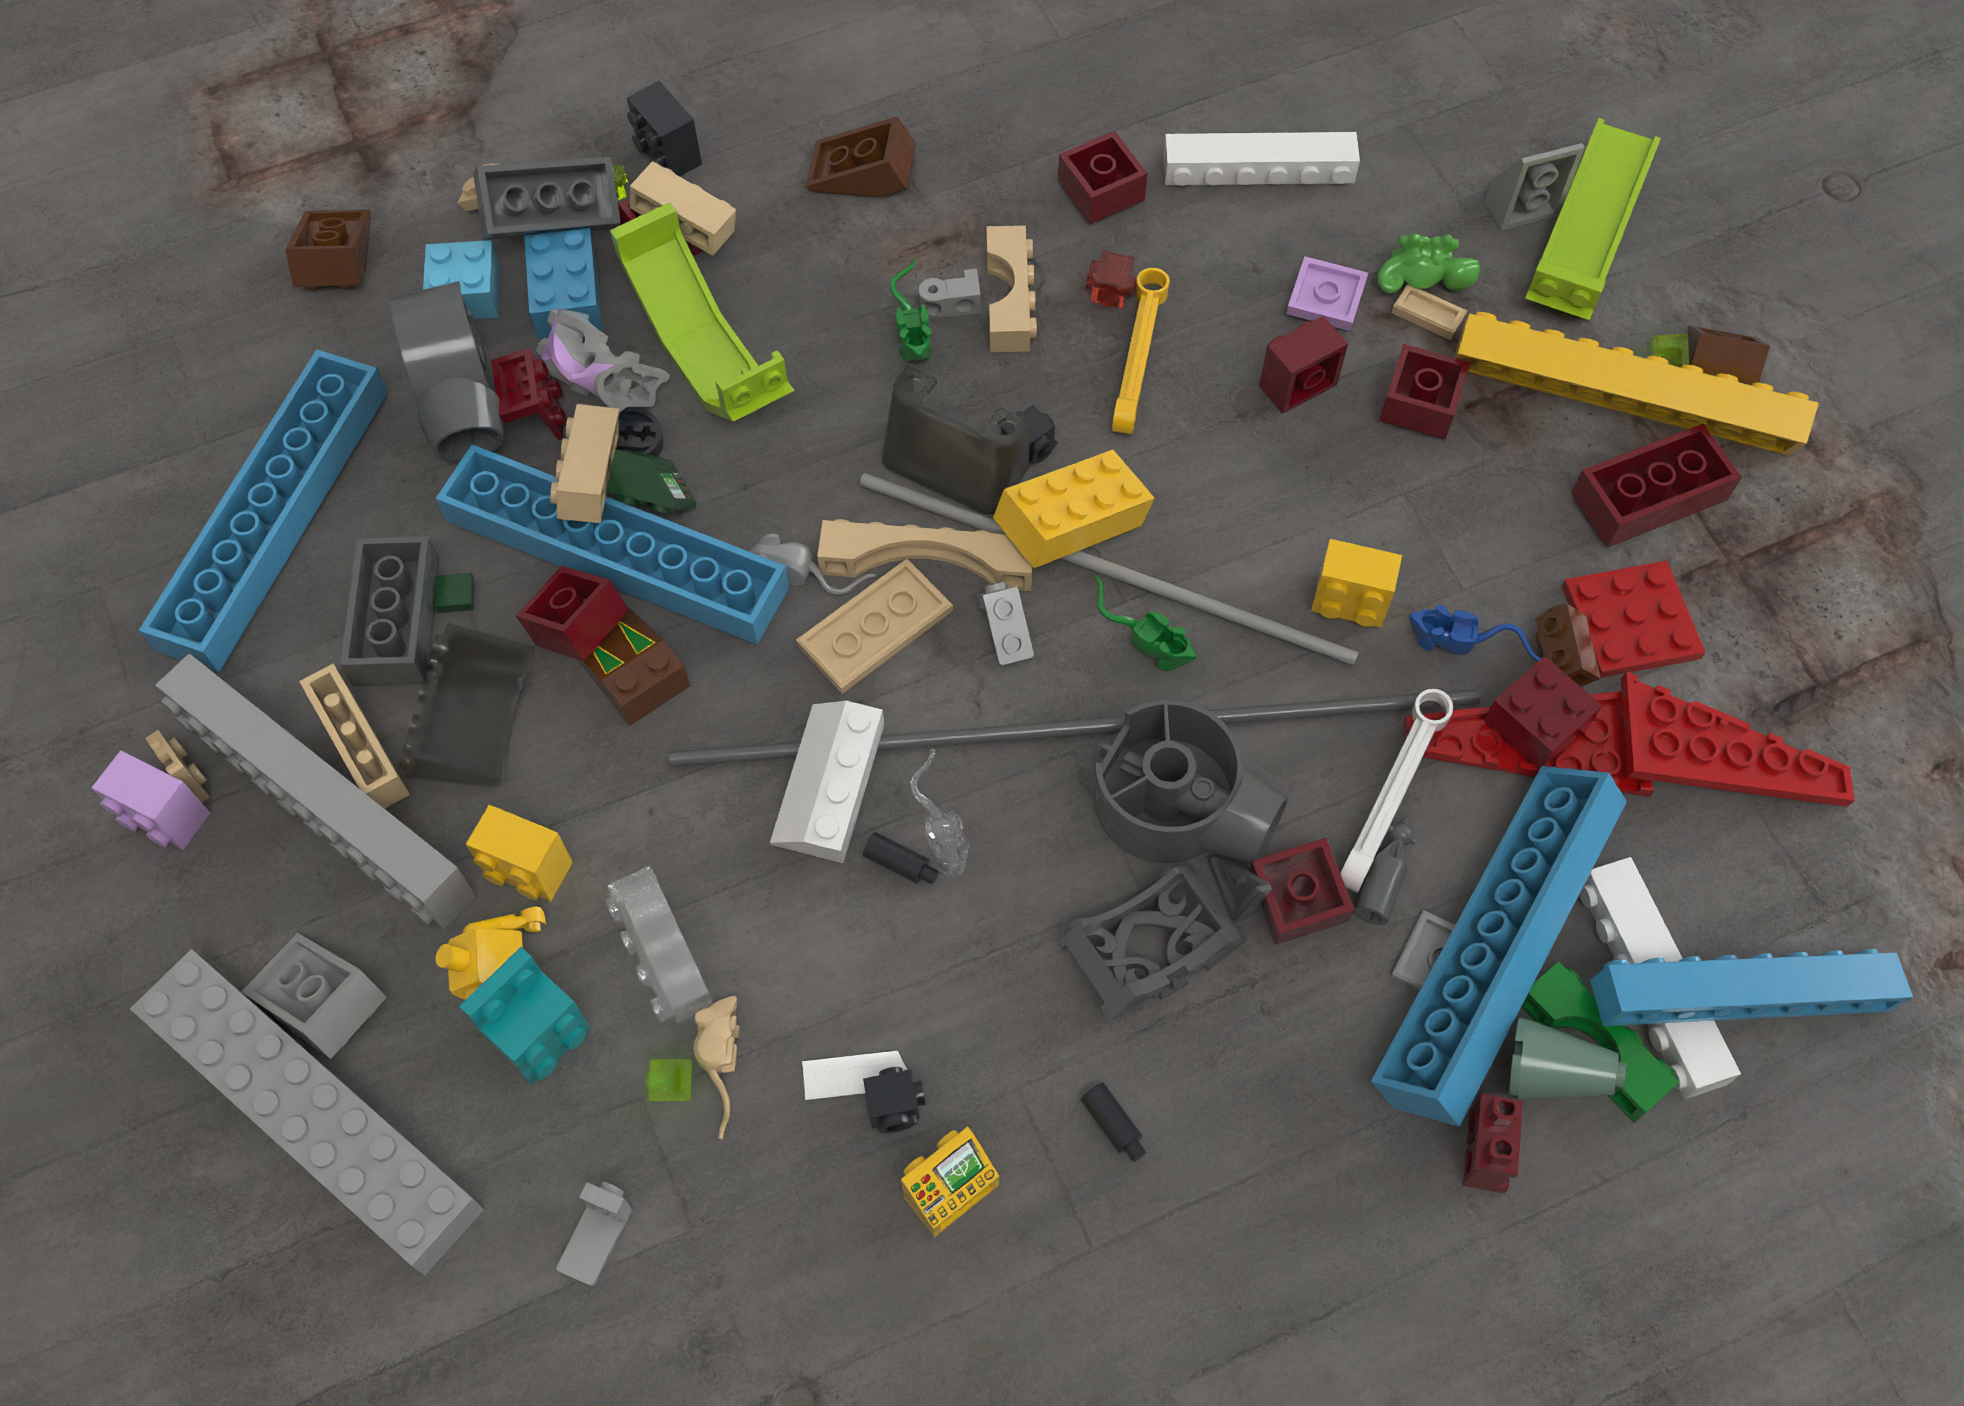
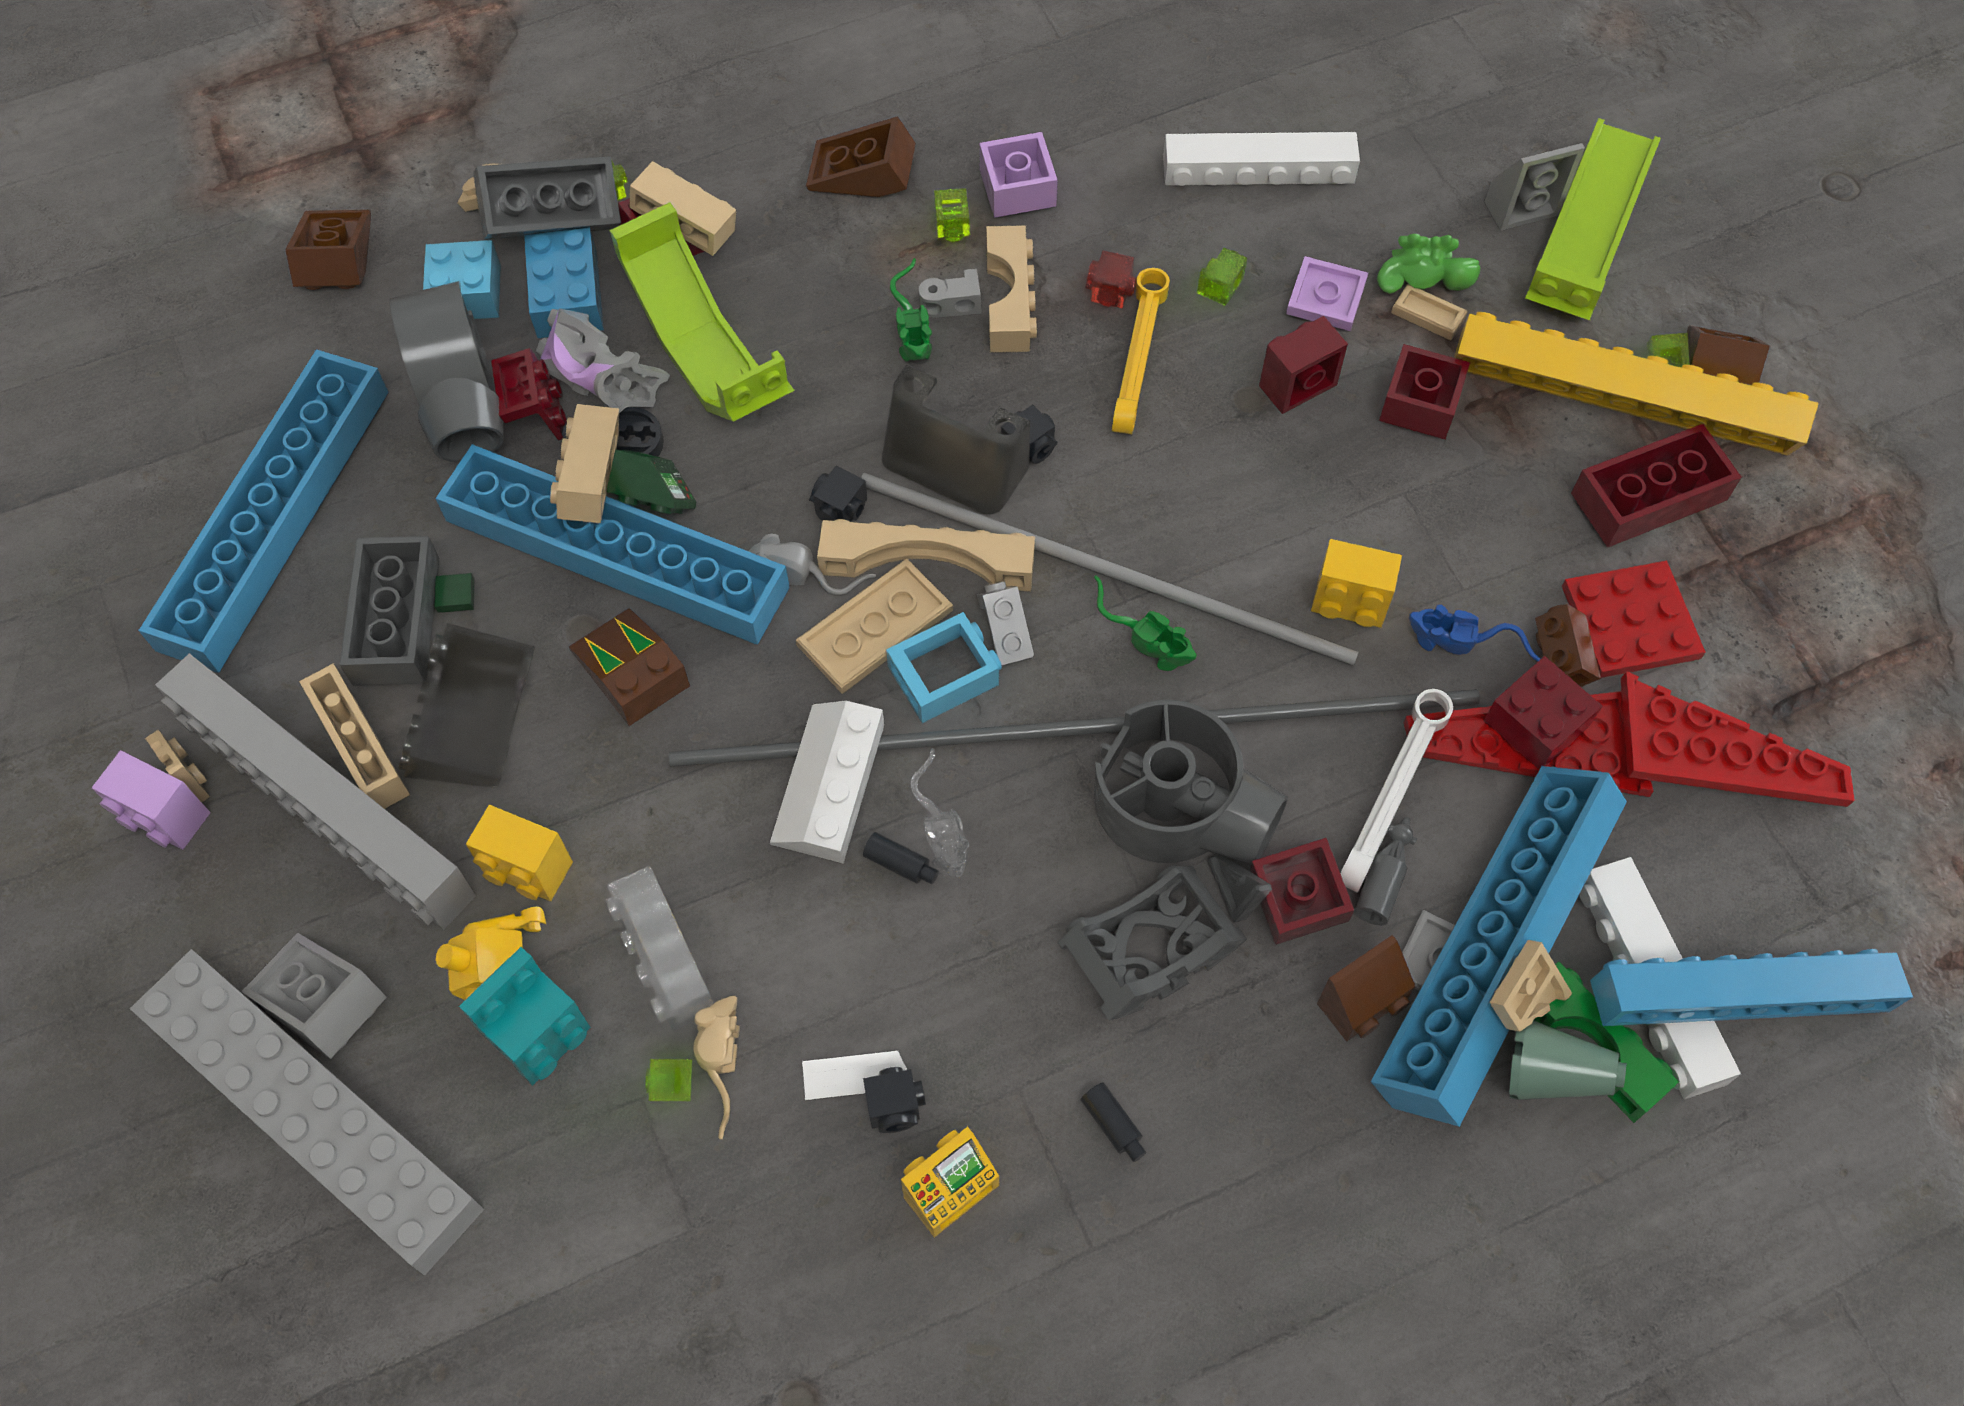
dark red brick [516,566,629,661] -> none
light grey bracket [556,1181,633,1287] -> none
black brick [627,81,702,177] -> none
yellow brick [993,450,1155,568] -> none
dark red brick [1058,131,1148,224] -> none
dark red hips [1463,1093,1523,1194] -> none
none -> black brick [809,465,867,522]
none -> medium azure window [886,612,1002,723]
none -> clear neon green brick [934,188,970,242]
none -> lavender brick [980,132,1057,218]
none -> clear neon green brick [1197,248,1247,306]
none -> reddish brown slope [1317,935,1415,1042]
none -> tan wing [1489,940,1572,1032]

